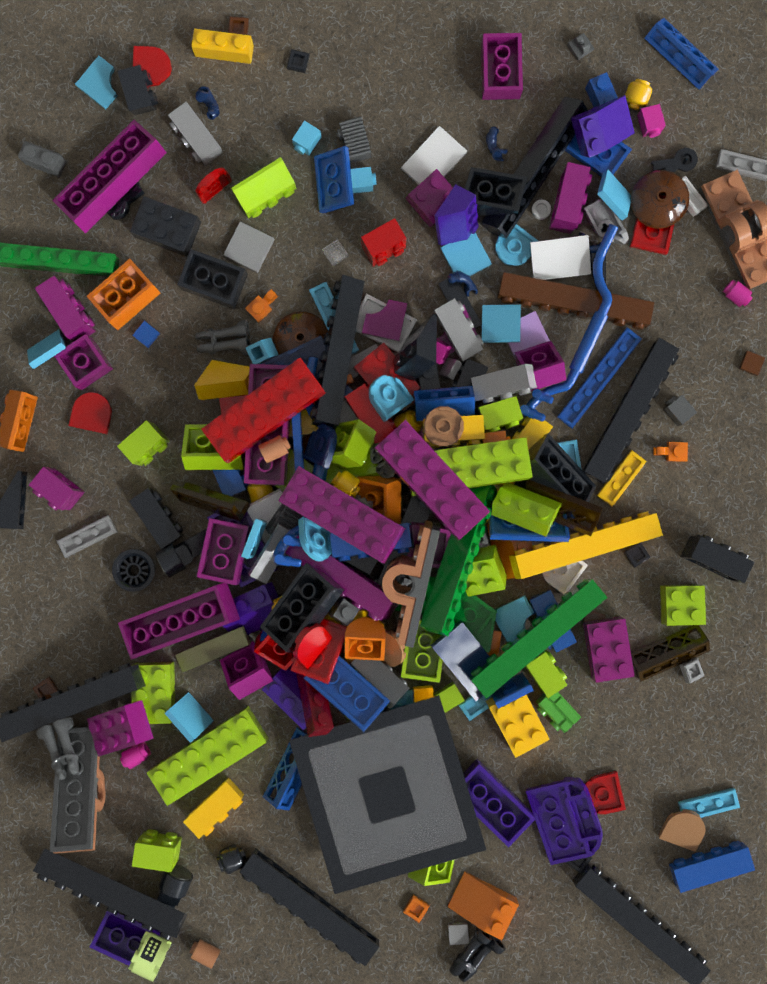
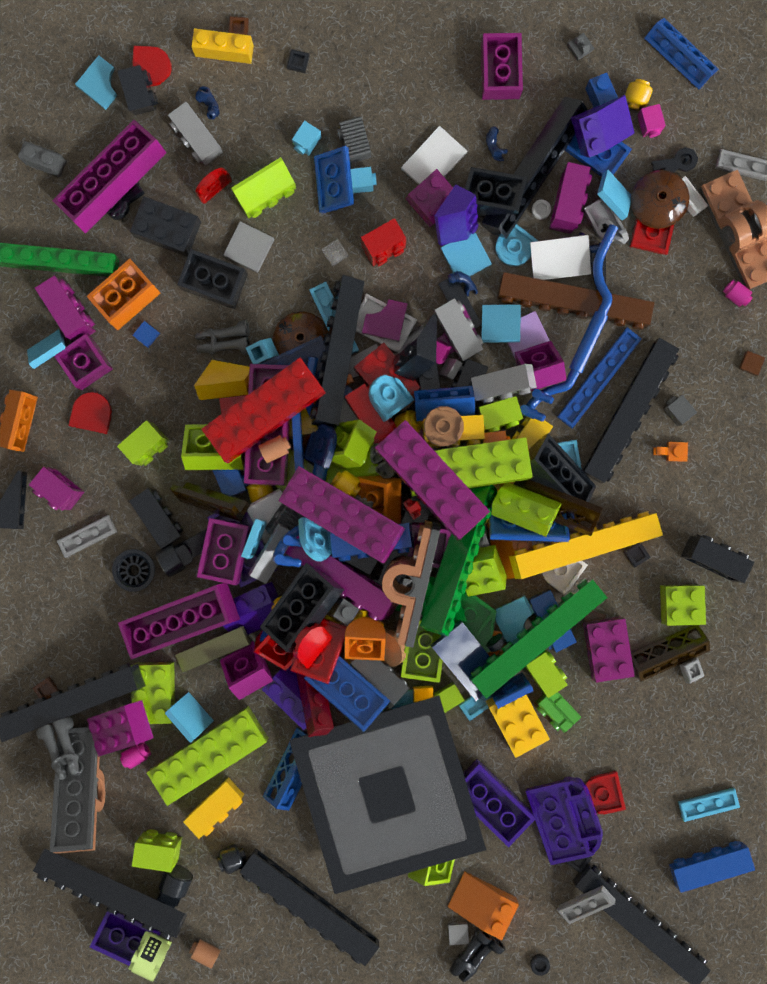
orange plate [245,289,278,323] -> none
orange tile [403,894,430,923] -> none
yellow tile [596,450,647,507] -> none
medium nougat tile [659,809,705,852] -> none
none -> red hinge [403,499,422,520]
none -> black tile [486,633,506,652]
none -> black tile [530,954,550,976]
none -> light grey tile [557,885,616,924]

